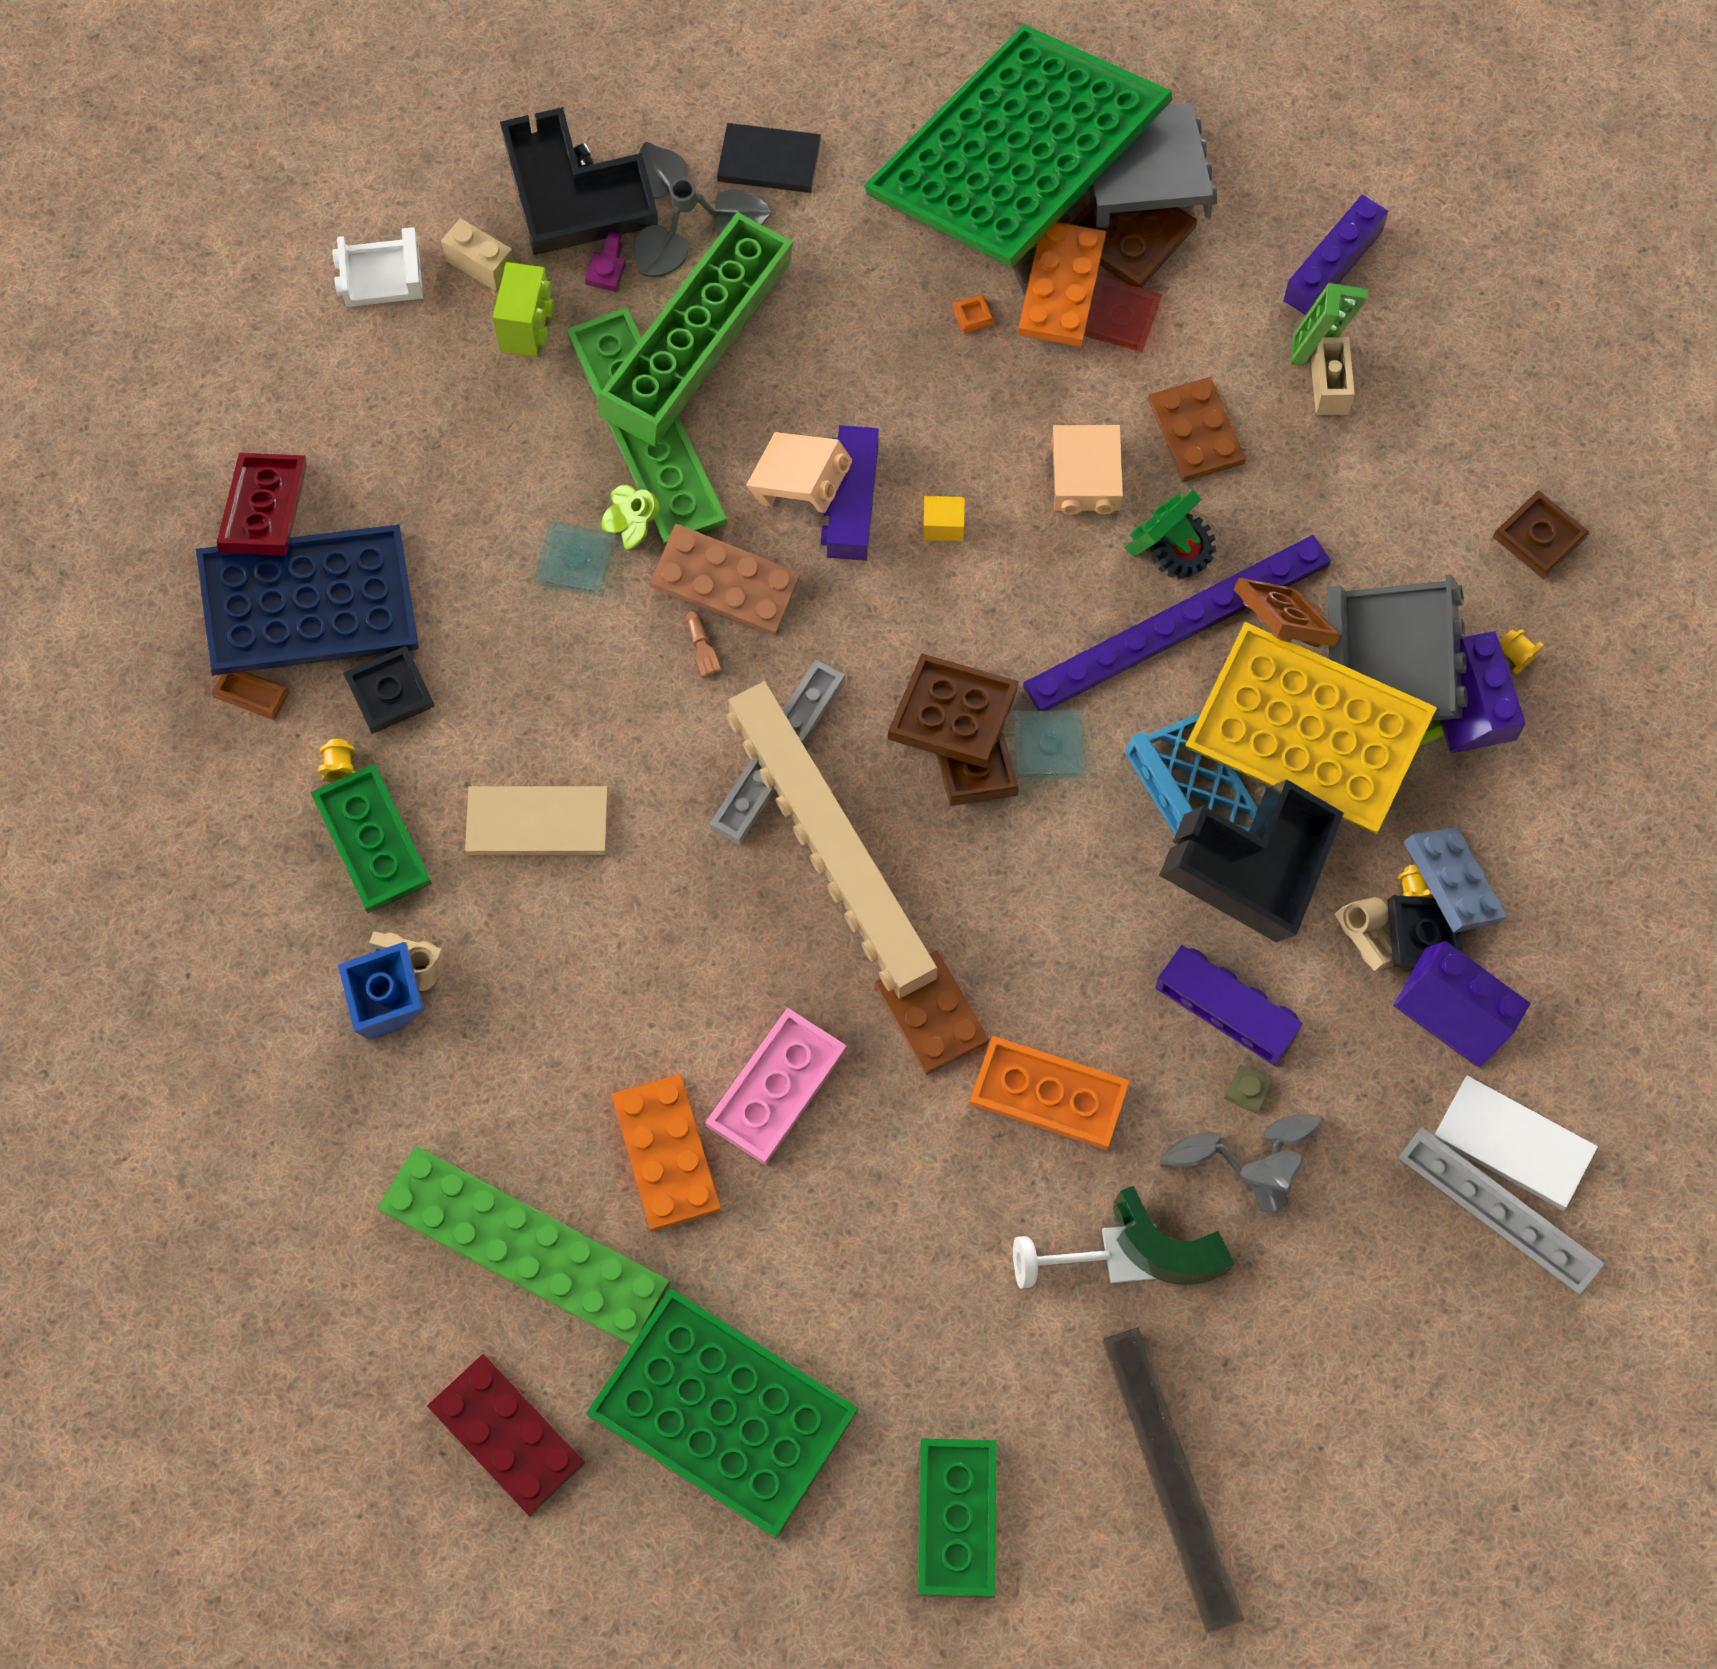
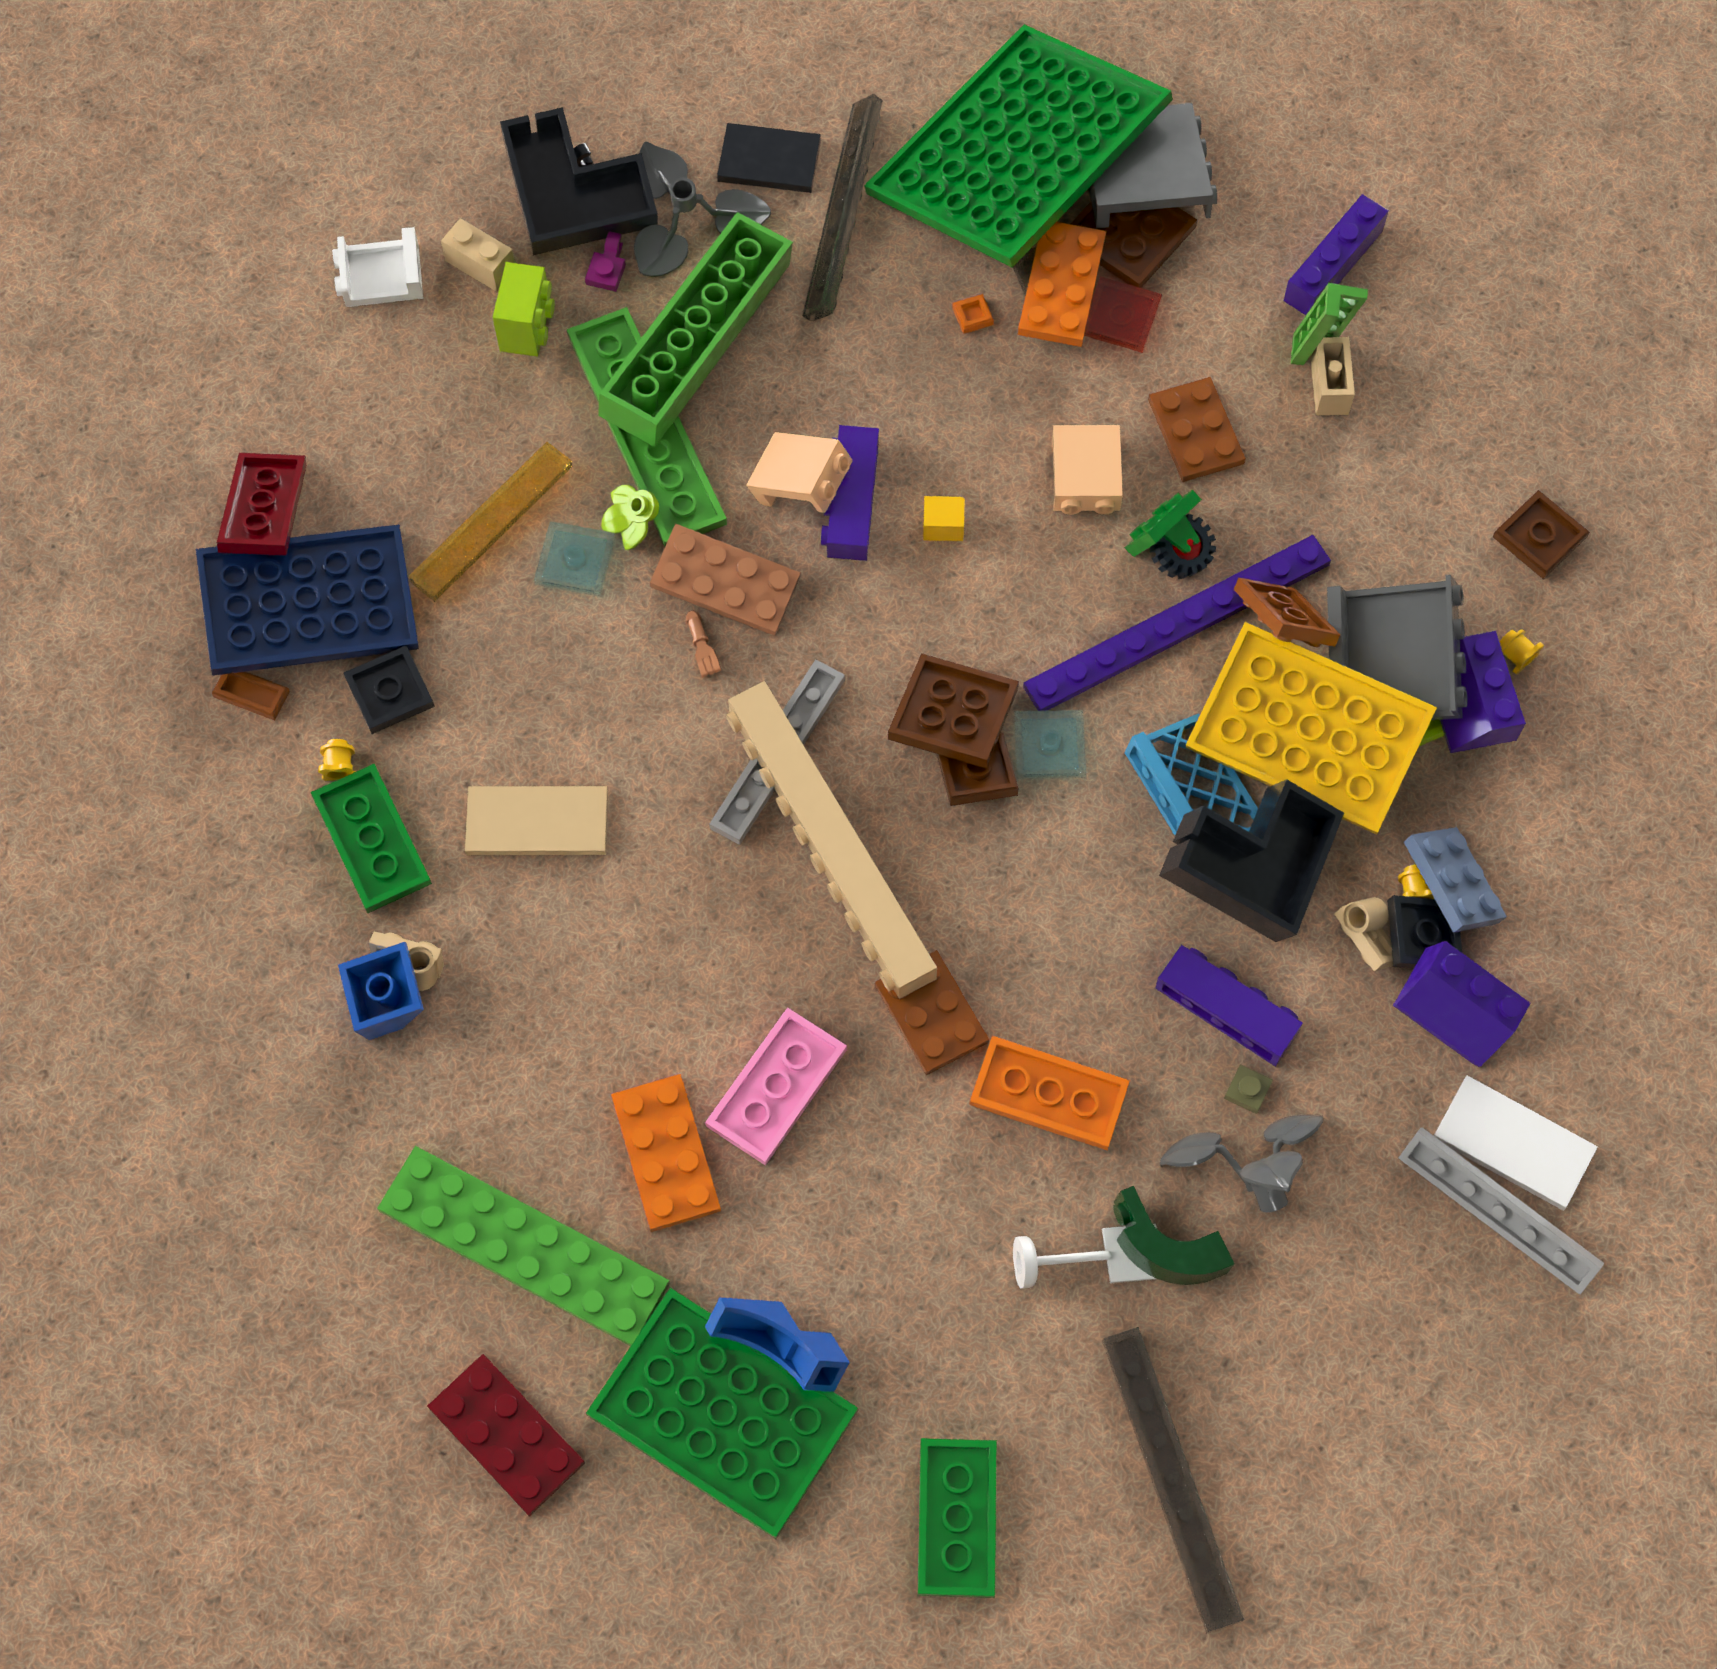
none -> clear yellow plate [409,442,572,602]
none -> blue arch [705,1297,850,1392]
none -> clear smoke plate [802,94,883,322]

